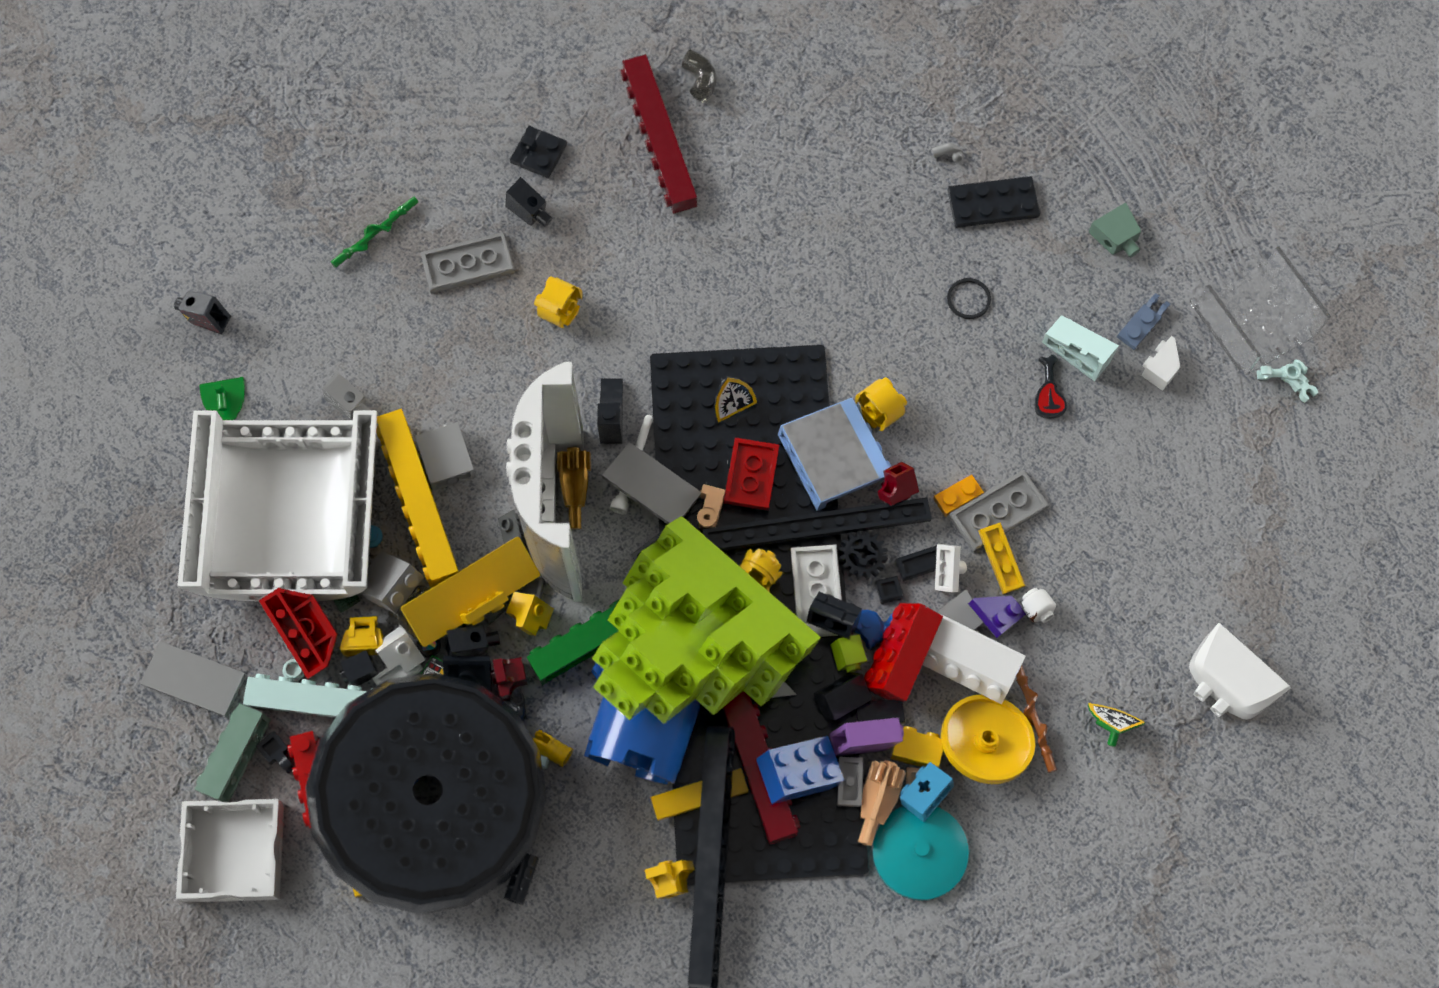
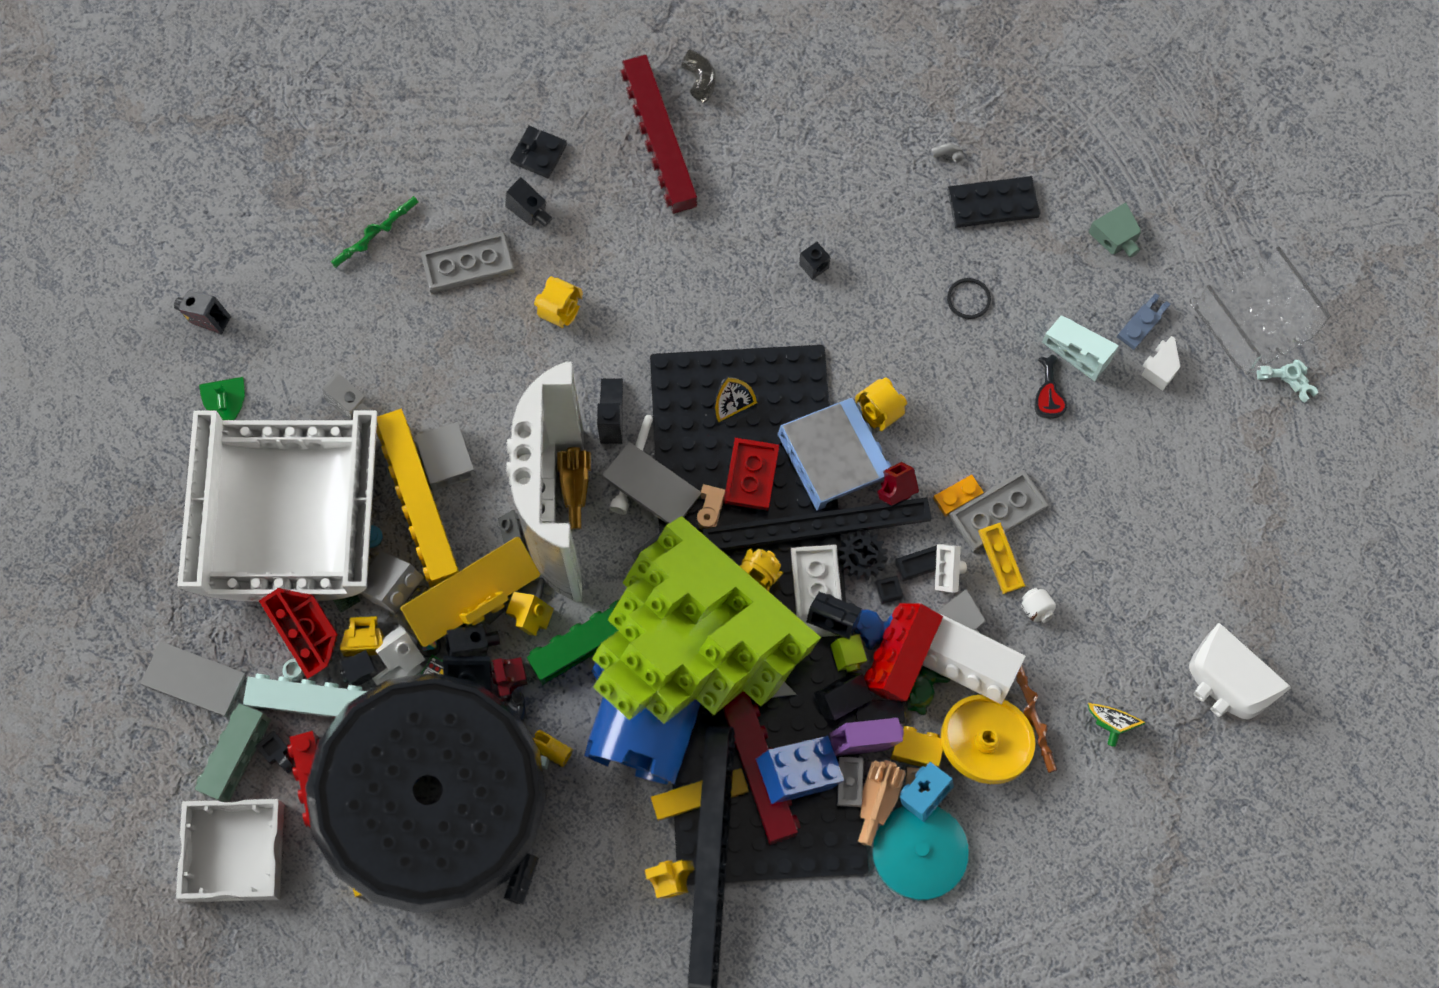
wing [968,596,1026,638] -> none
none -> black brick [799,241,831,280]
none -> dark green animal [906,665,951,716]

